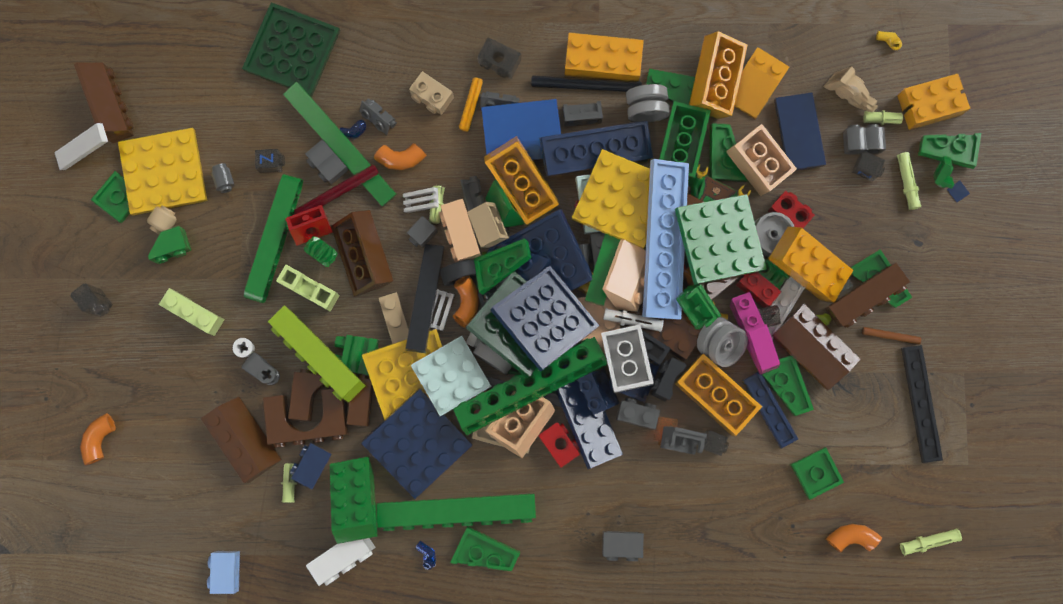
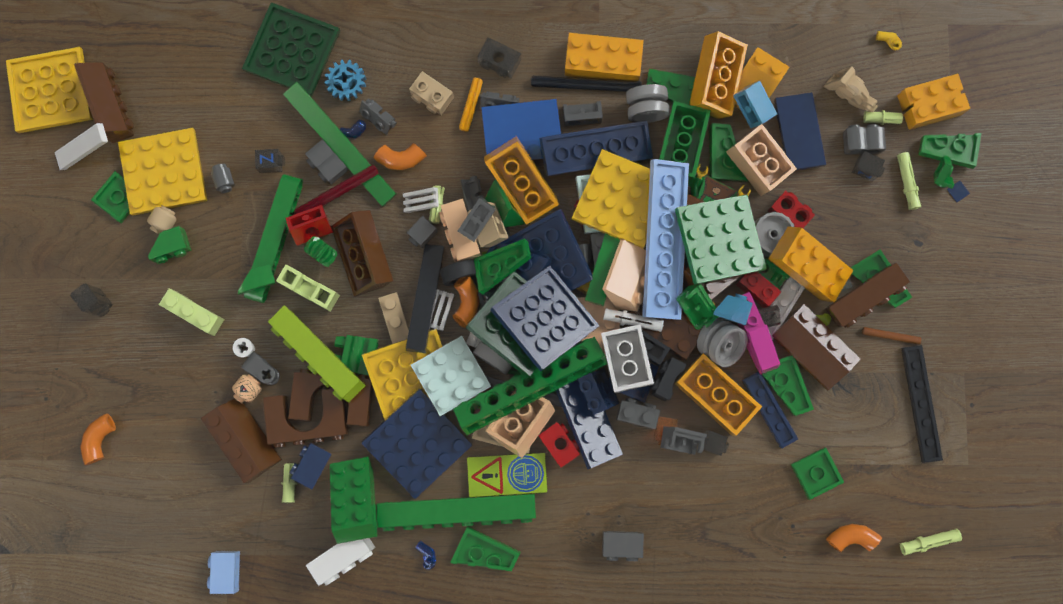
none -> yellow plate [6,47,93,133]
none -> light nougat head [232,374,262,403]
none -> green slope [238,264,275,295]
none -> dark azure gear [325,60,366,101]
none -> dark grey hinge [458,197,496,242]
none -> lime tile [467,453,547,497]
none -> dark azure slope [713,294,753,325]
none -> dark azure brick [733,81,777,128]

